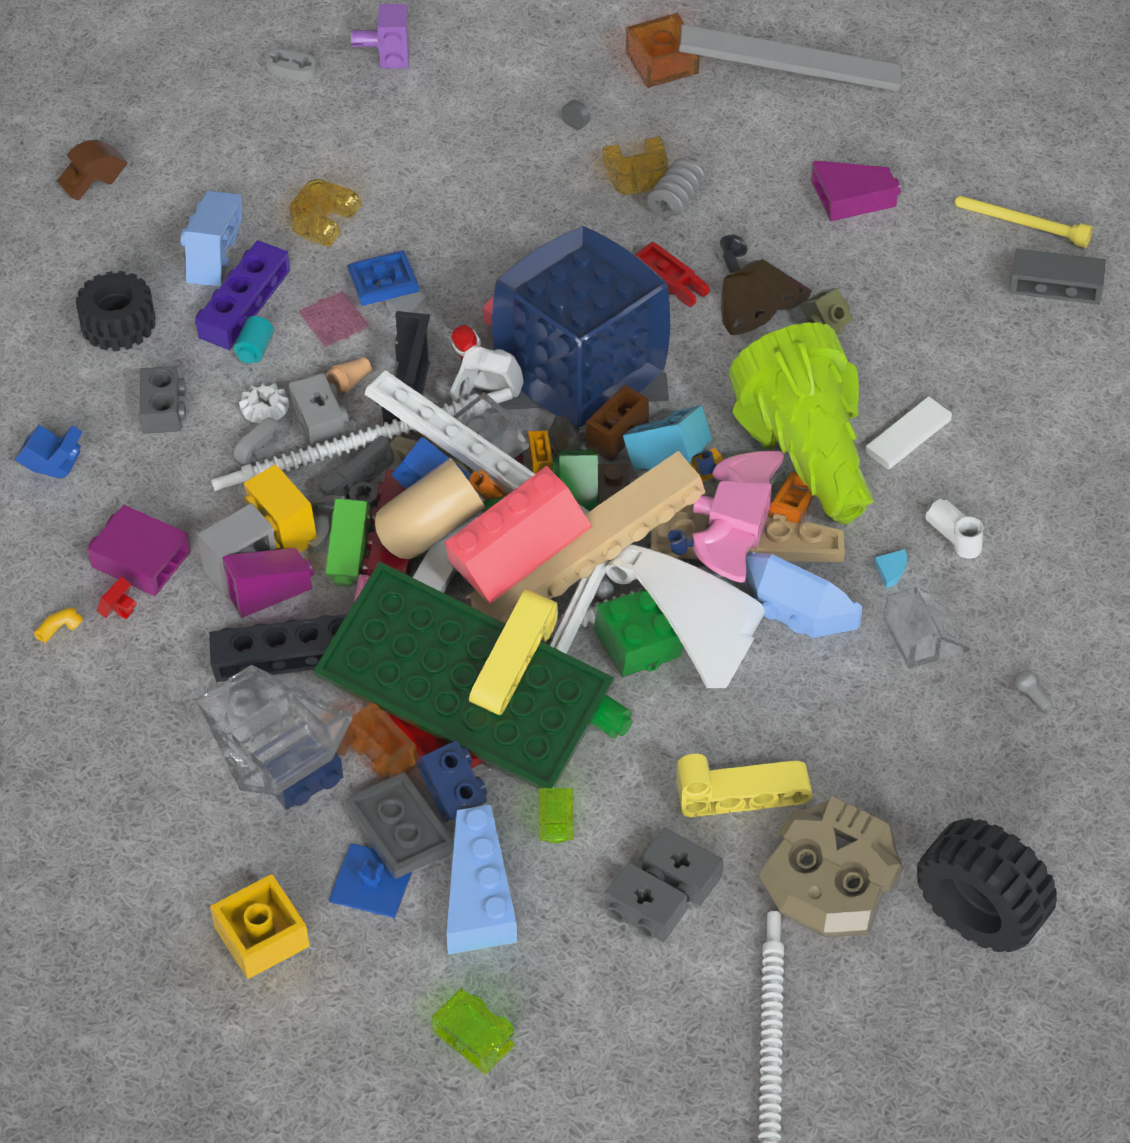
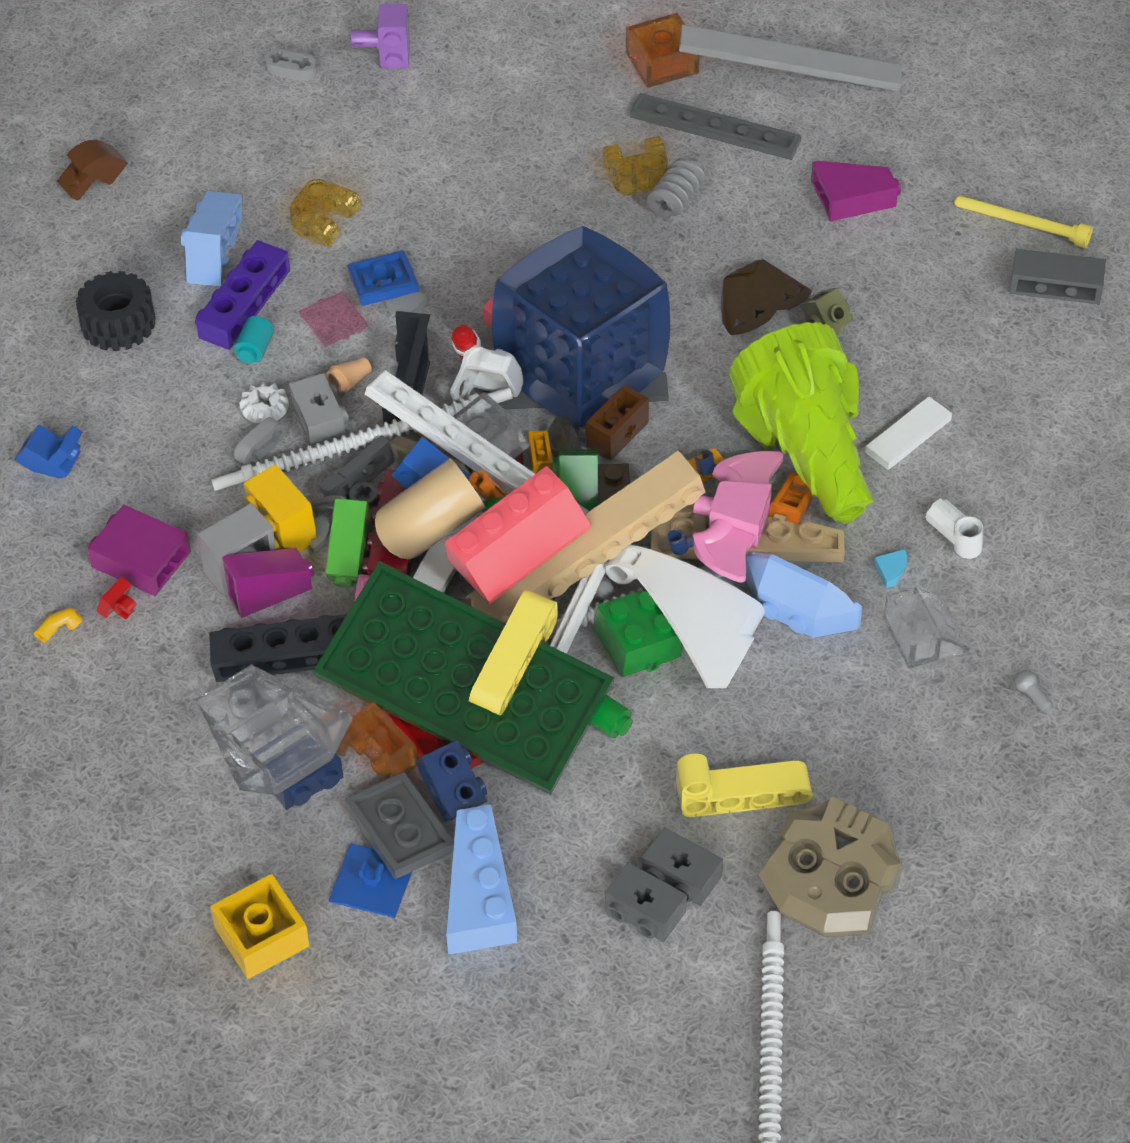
dark grey brick [140,366,186,434] -> none
clear neon green brick [432,988,515,1075] -> none
clear neon green brick [539,788,574,844] -> none
dark grey tile [562,100,590,130] -> none
medium azure brick [623,405,712,472] -> none
red hinge [635,241,710,307] -> none
black plate [719,235,748,273] -> none
black tyre [917,818,1057,952] -> none
none -> dark grey tile [630,93,801,160]

